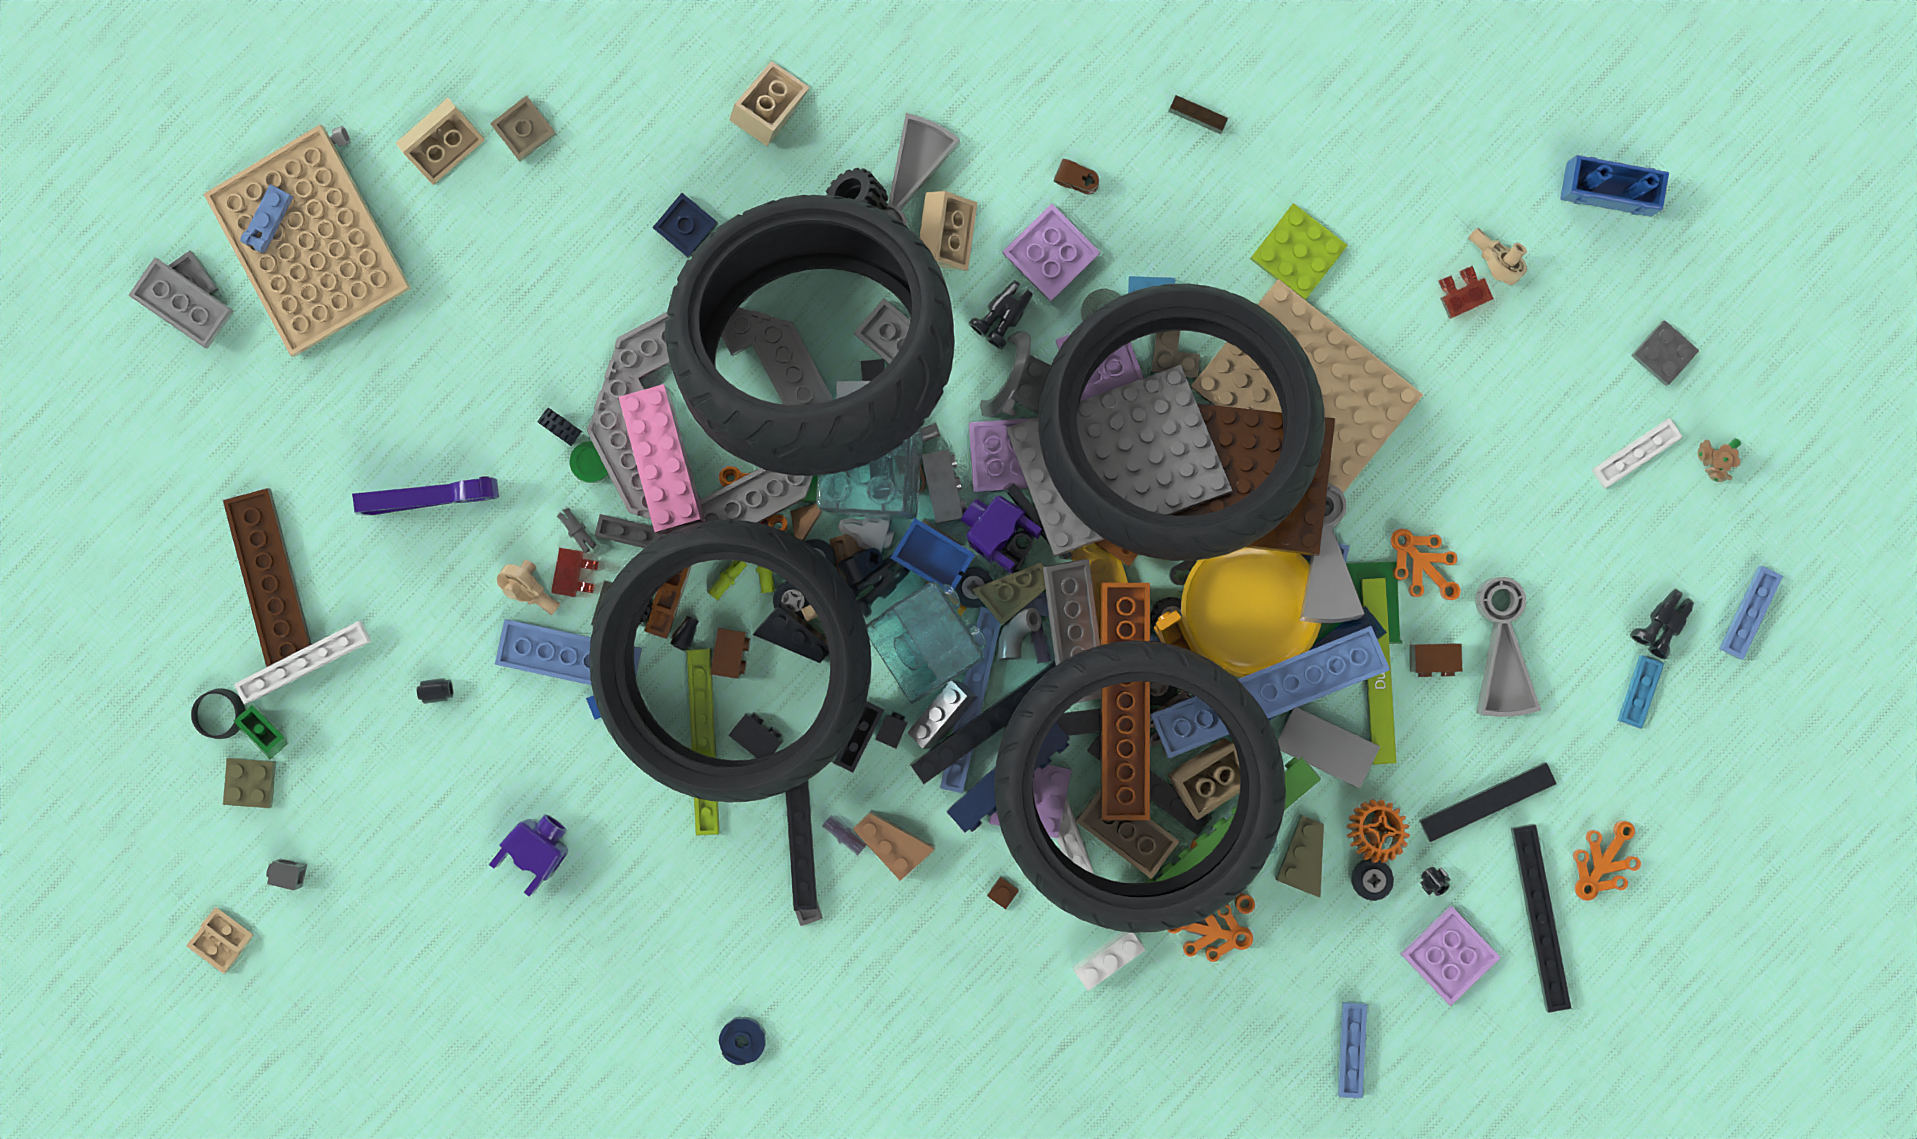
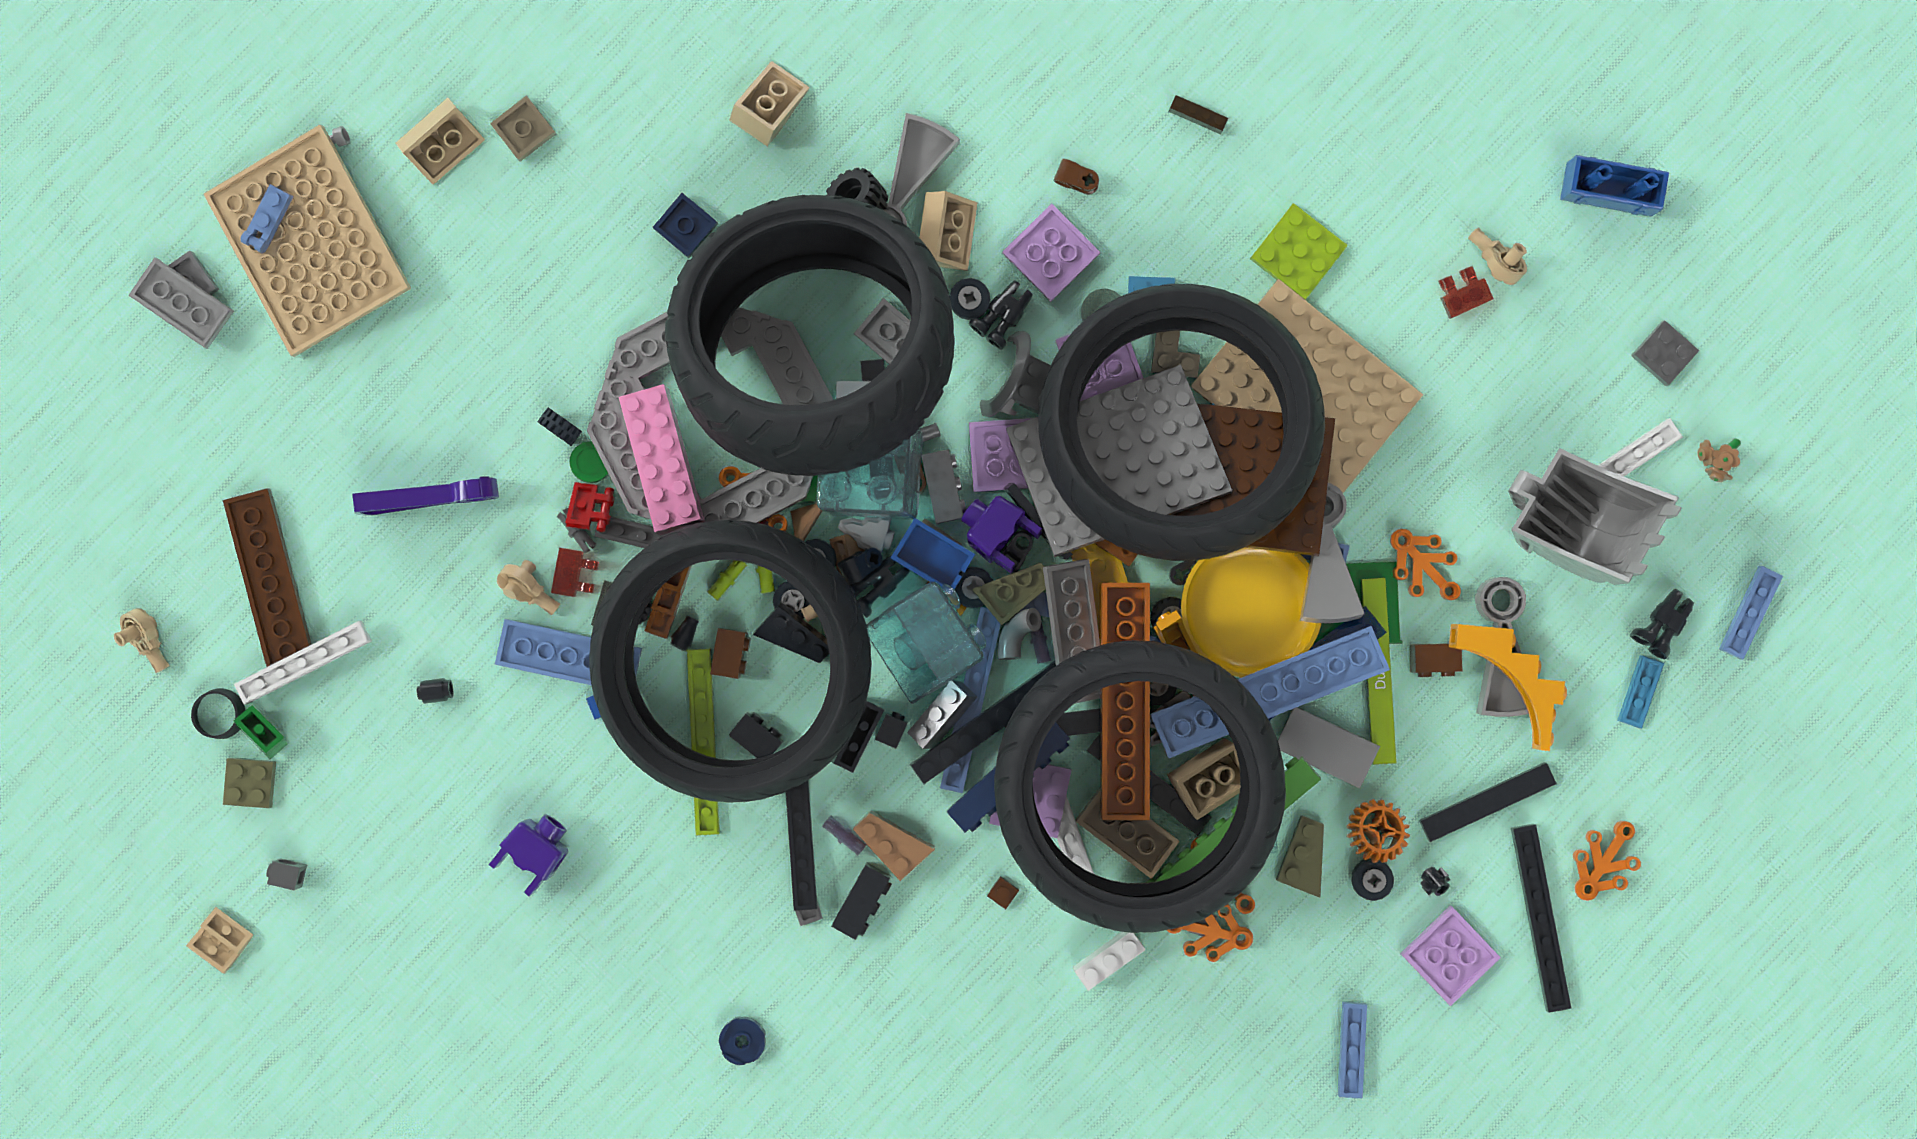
none -> tan pin [114,608,170,673]
none -> red plate [565,482,615,532]
none -> black brick [831,862,892,940]
none -> black wheel [950,278,991,320]
none -> light orange arch [1449,624,1567,751]
none -> light grey piece [1508,448,1682,585]

